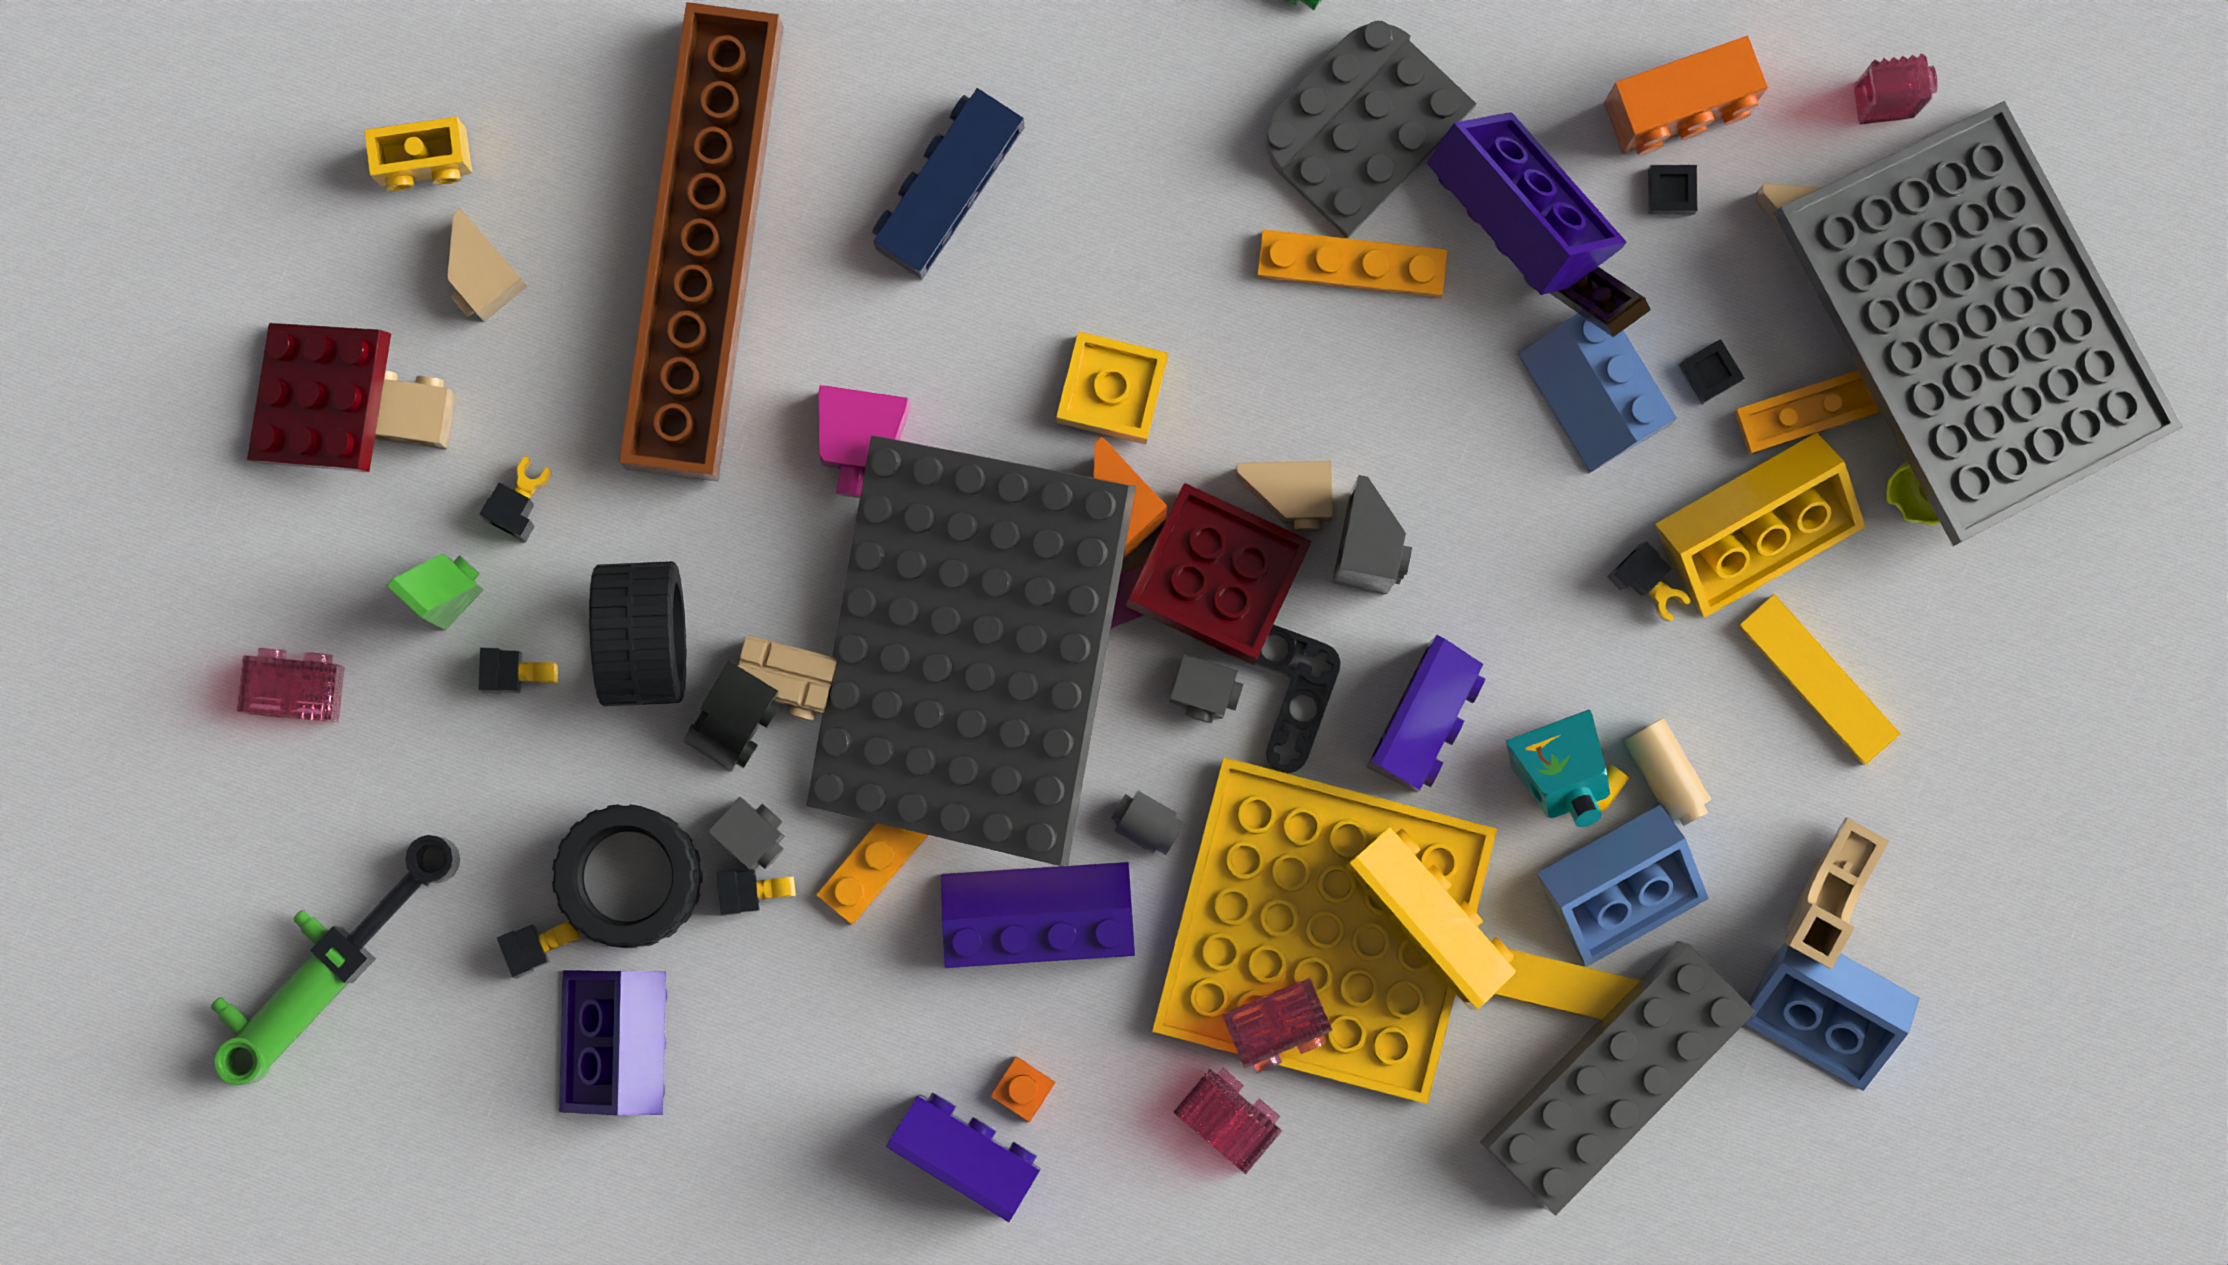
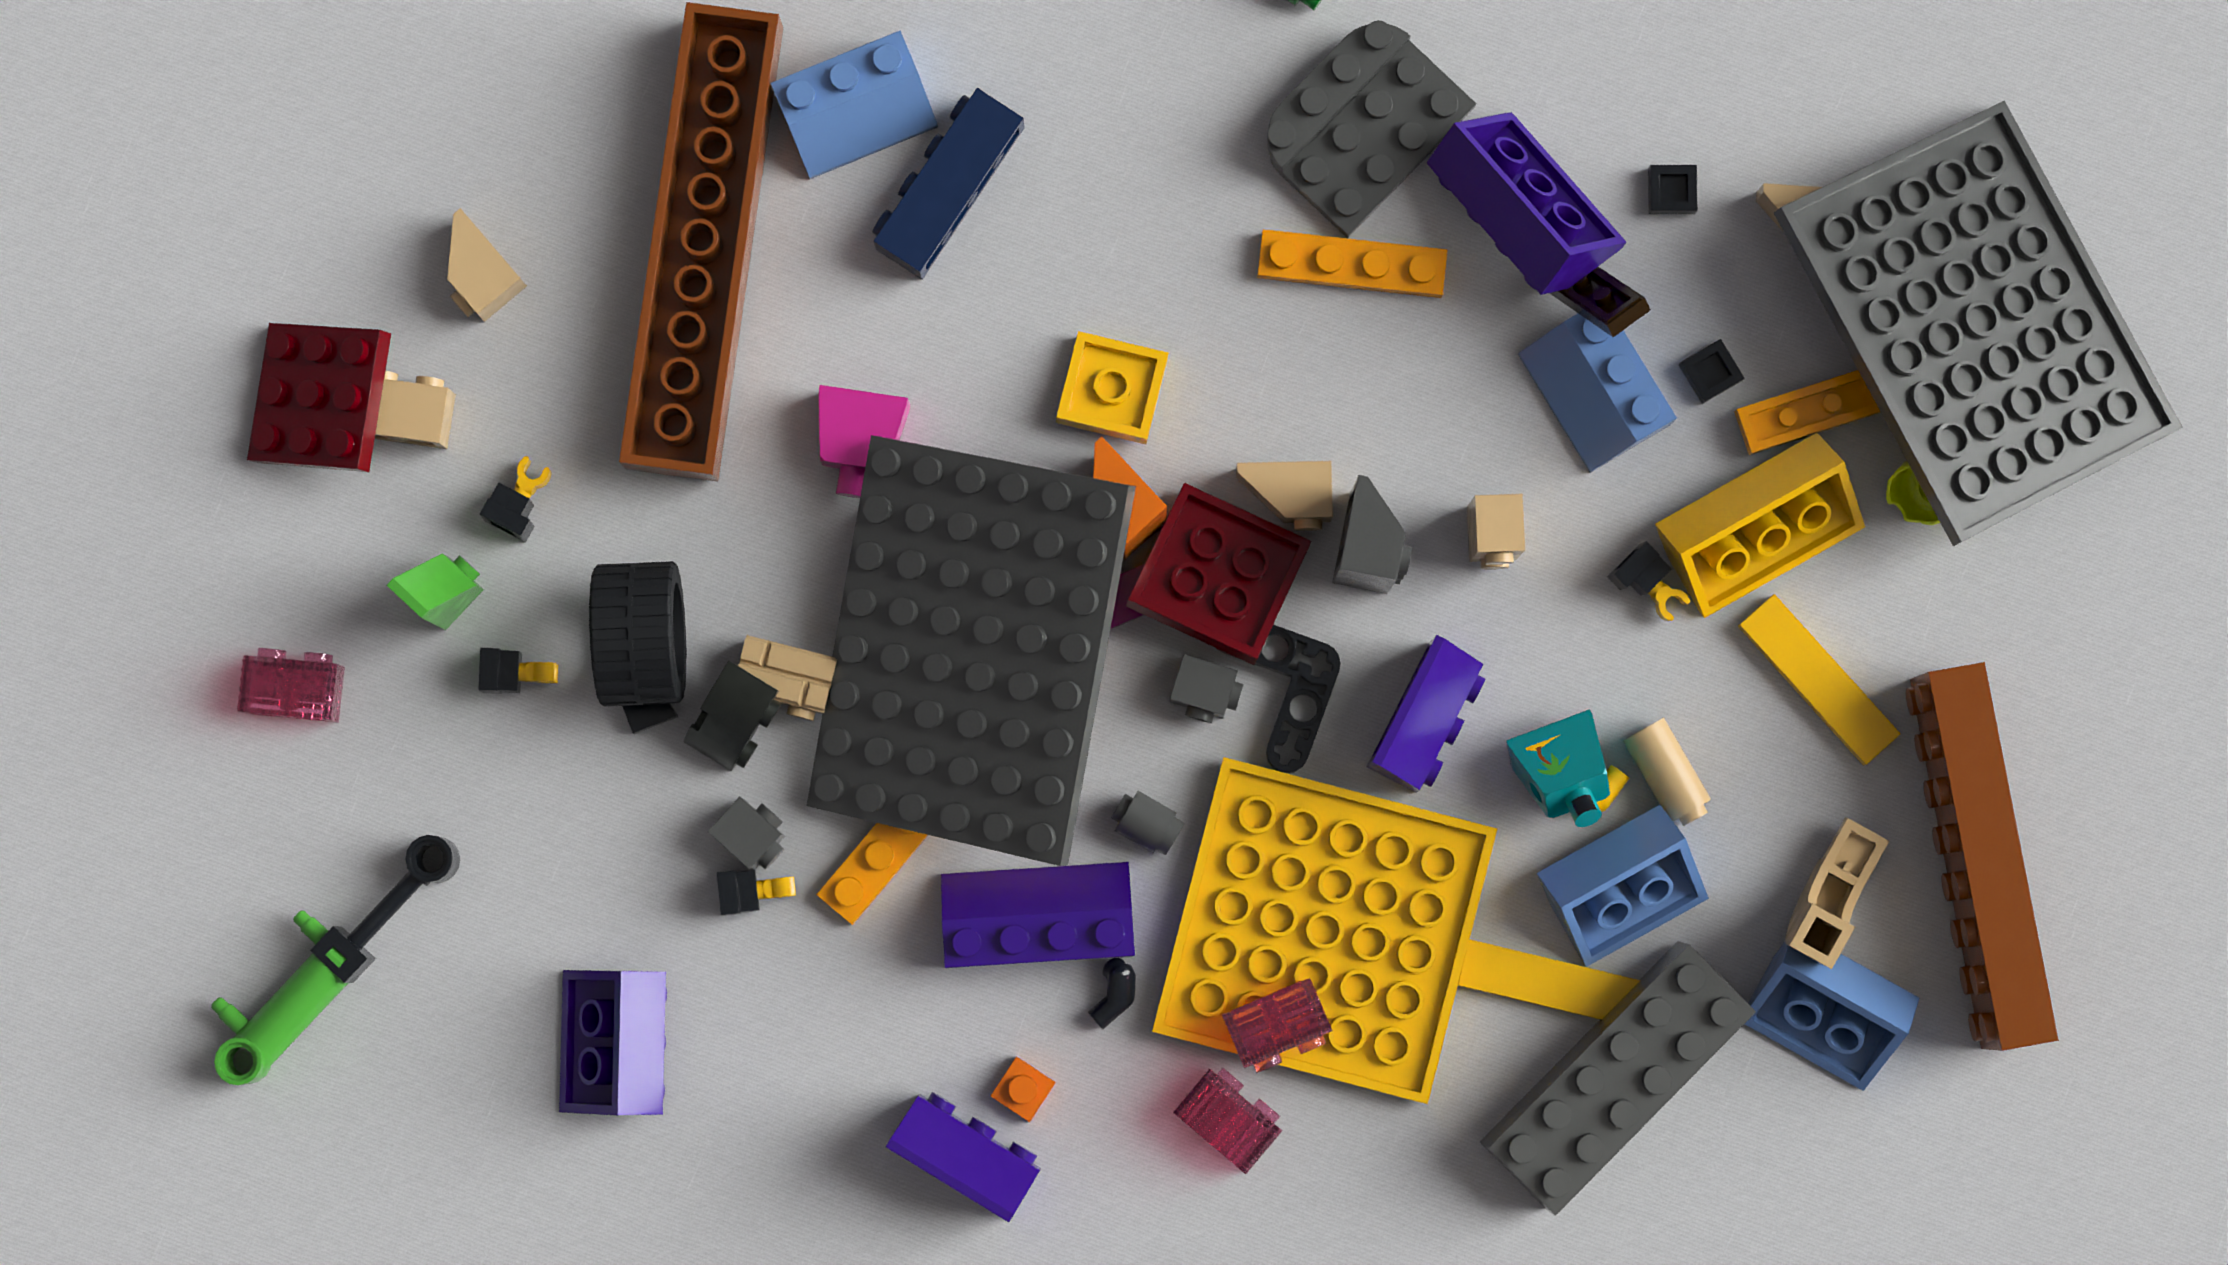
yellow brick [364,116,472,191] -> none
black piece [497,921,581,979] -> none
black tyre [552,804,703,948] -> none
yellow slope [1344,827,1516,1010] -> none
orange brick [1604,35,1768,156] -> none
clear pink brick [1853,53,1938,125] -> none
none -> black tile [622,704,678,734]
none -> medium blue slope [771,30,938,179]
none -> black arm [1088,958,1136,1030]
none -> tan brick [1467,494,1525,570]
none -> dark orange brick [1905,662,2059,1051]

